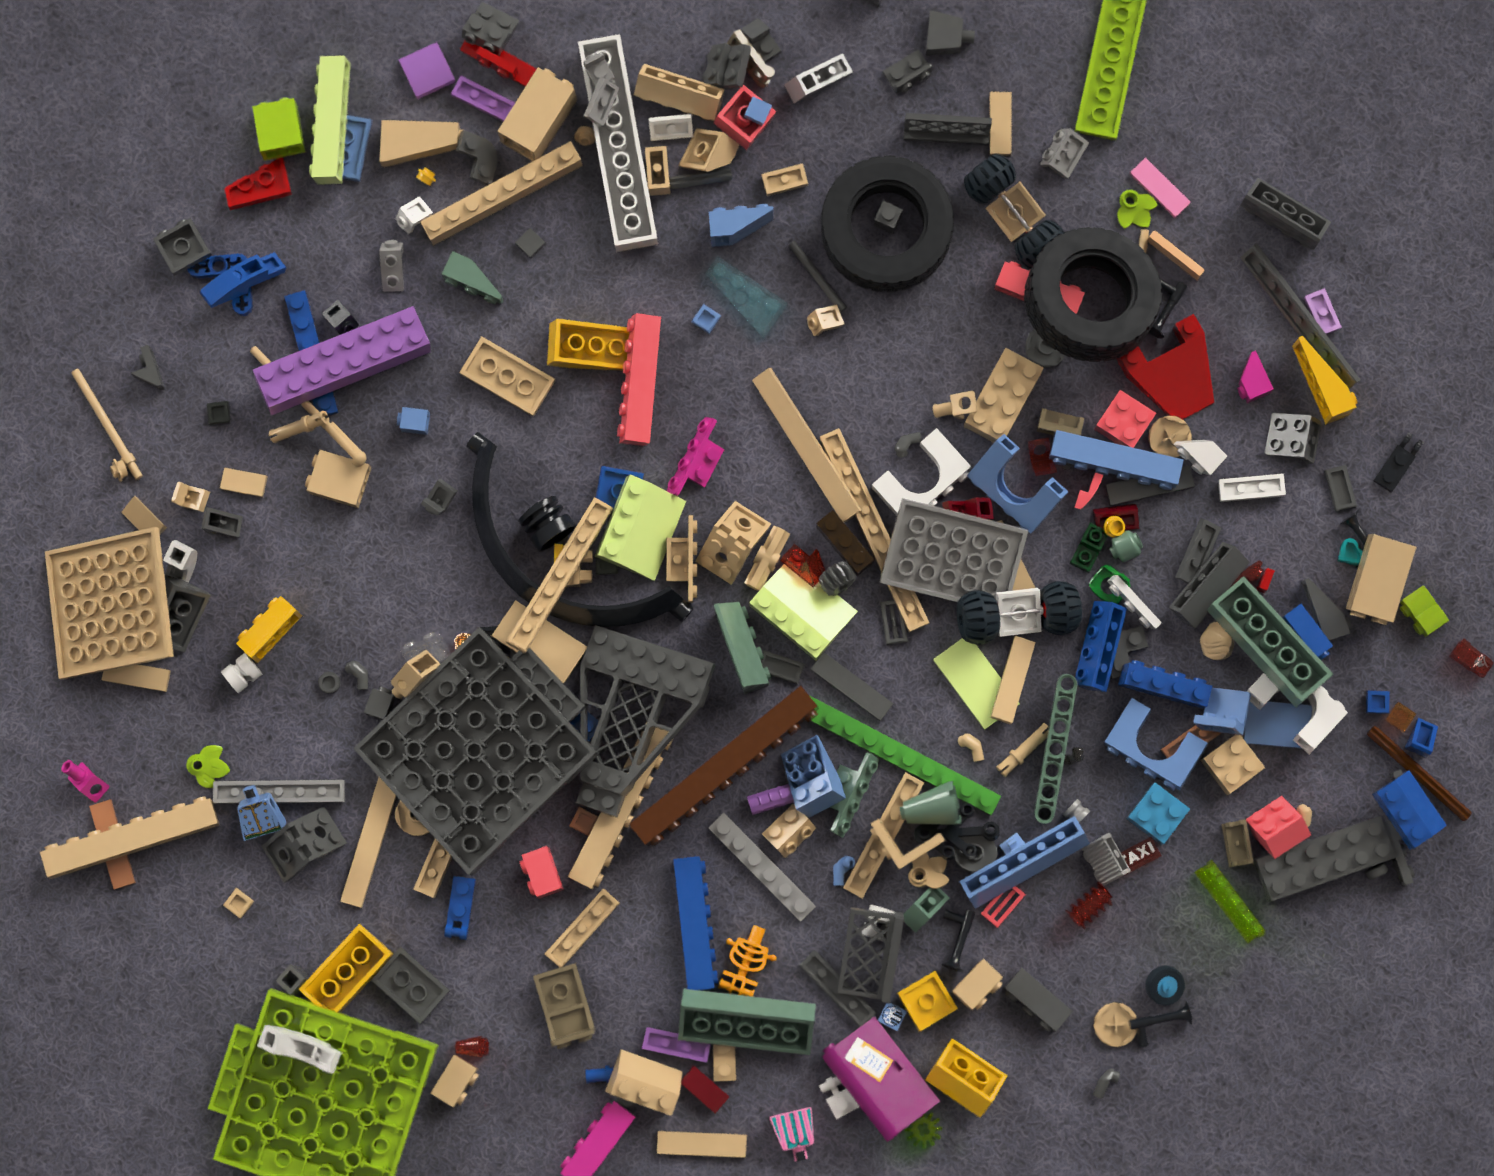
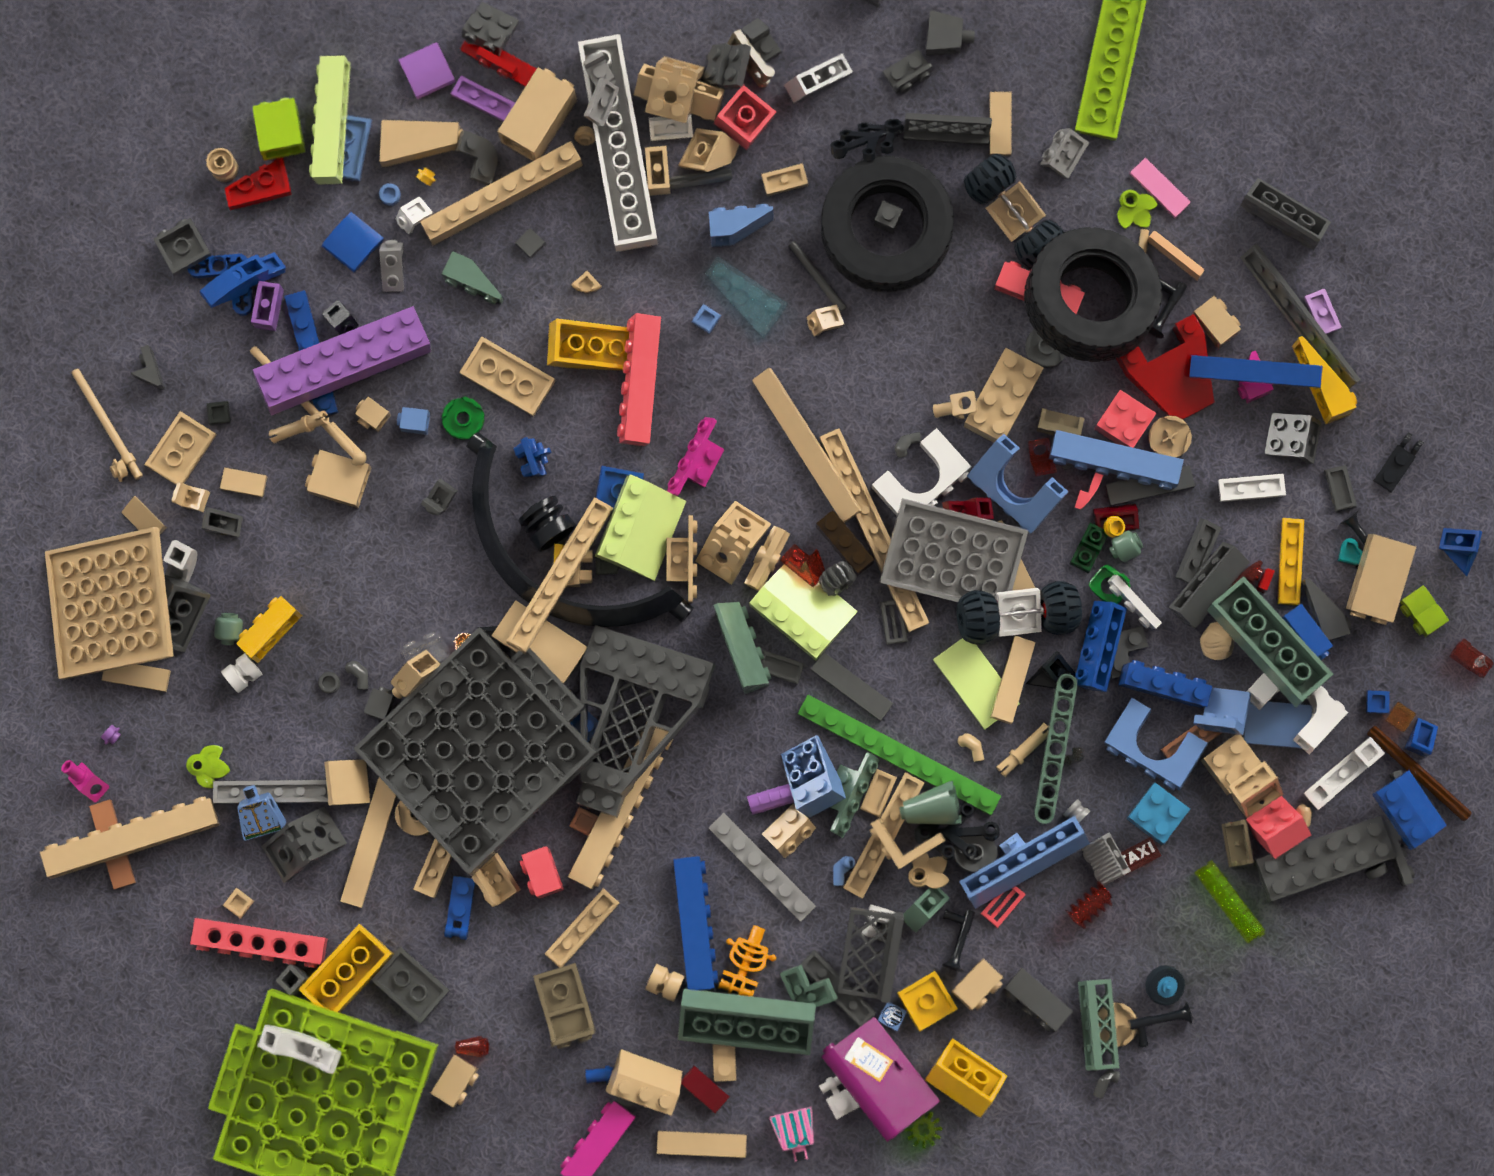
reddish brown brick [629,686,819,846] -> none
medium lavender plate [642,1027,711,1063] -> none
medium blue tile [744,96,772,126] -> none
white slope [1174,440,1227,475] -> none
none -> medium lavender plate [101,725,121,745]
none -> tan tile [144,411,217,485]
none -> coral brick [190,918,328,968]
none -> tan wheel [206,148,239,182]
none -> sand green head [214,613,243,645]
none -> medium lavender brick [251,281,284,331]
none -> blue slope [322,212,383,272]
none -> tan tile [324,760,370,806]
none -> tan brick [355,397,391,432]
none -> medium blue tile [379,183,401,206]
none -> green tile [442,397,485,440]
none -> tan bracket [472,853,521,907]
none -> blue hips [514,437,552,477]
none -> tan tile [571,271,601,293]
none -> tan bracket [645,56,705,123]
none -> tan wheel [645,964,685,1002]
none -> sand green plate [780,965,837,1007]
none -> black plant [830,119,904,161]
none -> tan tile [860,769,897,818]
none -> black slope [1026,651,1076,690]
none -> sand green fence [1078,979,1119,1071]
none -> blue tile [1189,355,1323,388]
none -> tan brick [1193,296,1241,349]
none -> tan window [1228,761,1283,818]
none -> yellow tile [1277,518,1304,606]
none -> white slope [1303,737,1385,810]
none -> blue slope [1439,528,1482,576]

